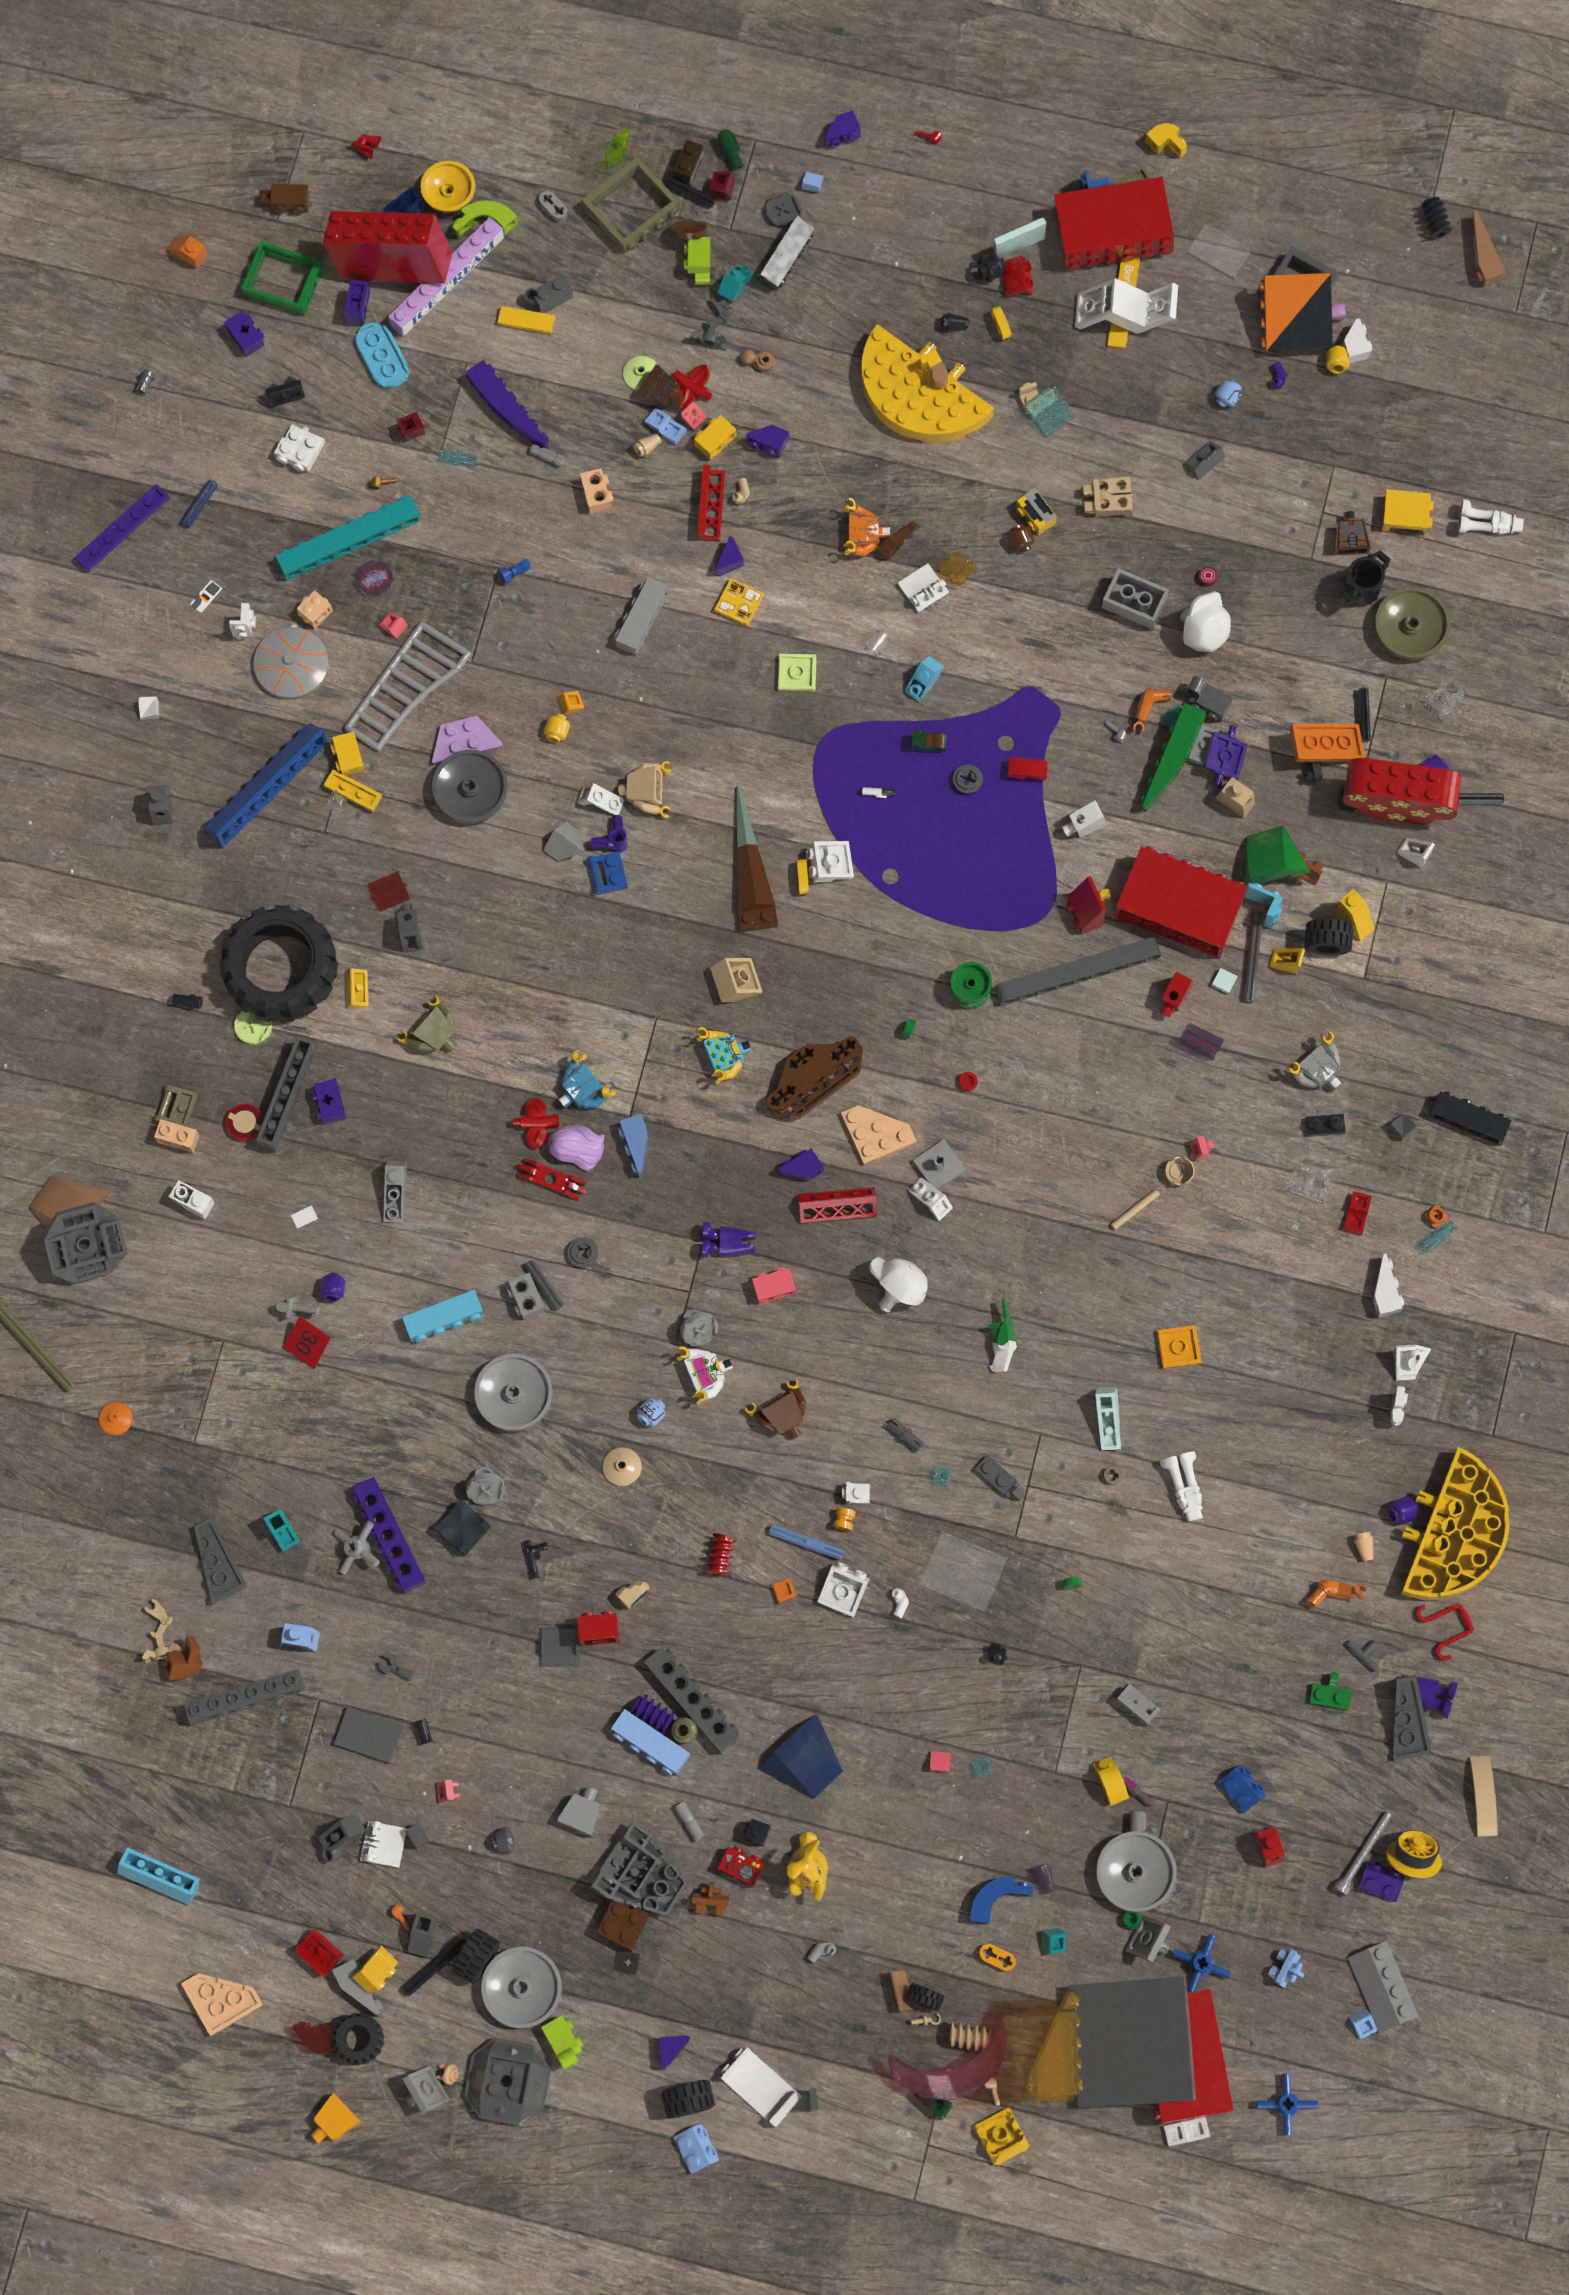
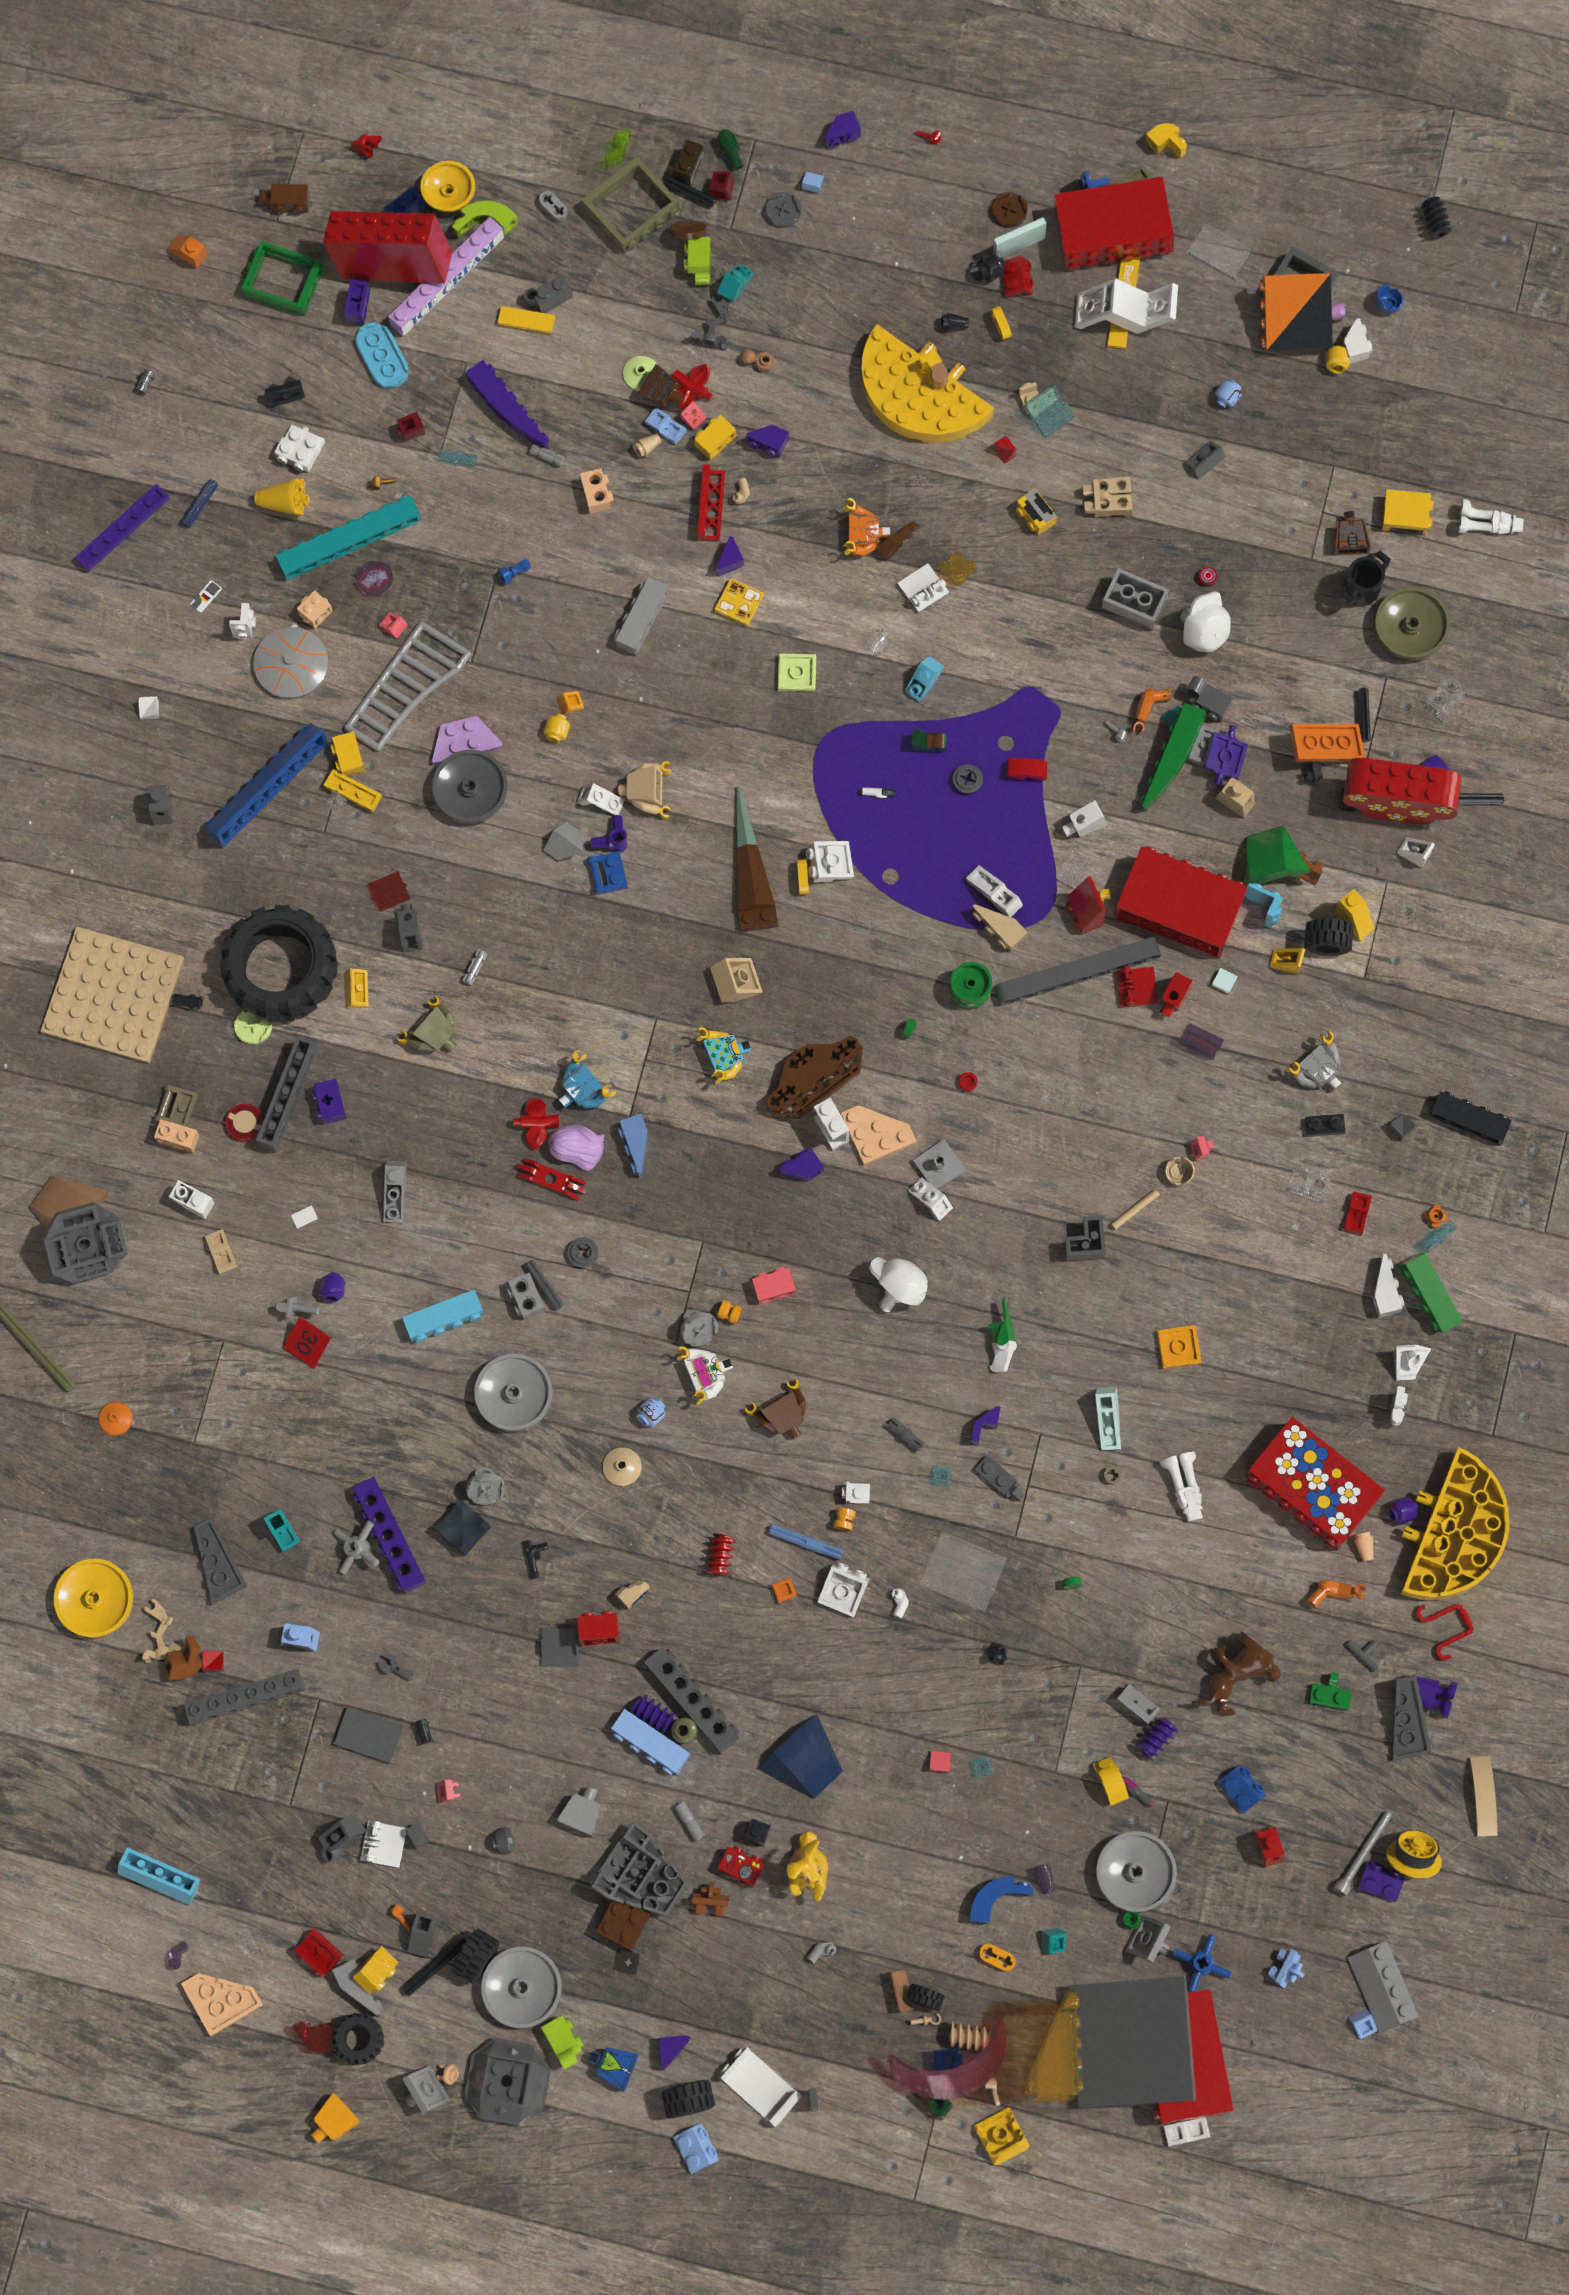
dark purple brick [224,311,265,357] -> none
dark purple piece [702,1222,756,1258] -> none
brick [755,216,815,291] -> none
red fence [798,1187,877,1223] -> none
reddish brown head [1008,524,1035,553] -> none
light grey brick [1130,1812,1147,1832] -> none
dark grey axle [1244,911,1263,1003] -> none
blue bar [1257,2073,1318,2136] -> none
dark purple arm [1271,362,1287,388] -> none
medium nougat slope [1471,210,1506,288] -> none
none -> tan plate [40,927,185,1064]
none -> yellow dish [54,1559,133,1638]
none -> clear purple arm [168,1941,190,1970]
none -> red slope [202,1651,224,1672]
none -> tan slope [205,1229,237,1274]
none -> yellow cone [255,479,309,516]
none -> light grey axle [463,949,487,985]
none -> torso [588,2047,639,2092]
none -> light orange wheel [717,1299,742,1325]
none -> white panel [814,1098,849,1151]
none -> clear blue brick [934,2048,963,2072]
none -> white slope [966,866,1023,917]
none -> dark purple slope [971,1406,1001,1445]
none -> tan slope [972,904,1028,952]
none -> reddish brown tile [991,192,1028,228]
none -> red slope [994,436,1016,463]
none -> dark grey brick [1064,1216,1106,1261]
none -> red hinge [1116,966,1159,1007]
none -> dark purple piece [1136,1717,1179,1761]
none -> reddish brown animal [1192,1631,1281,1716]
none -> brick [1246,1416,1385,1551]
none -> blue hair [1376,284,1404,314]
none -> green wedge [1397,1253,1462,1332]

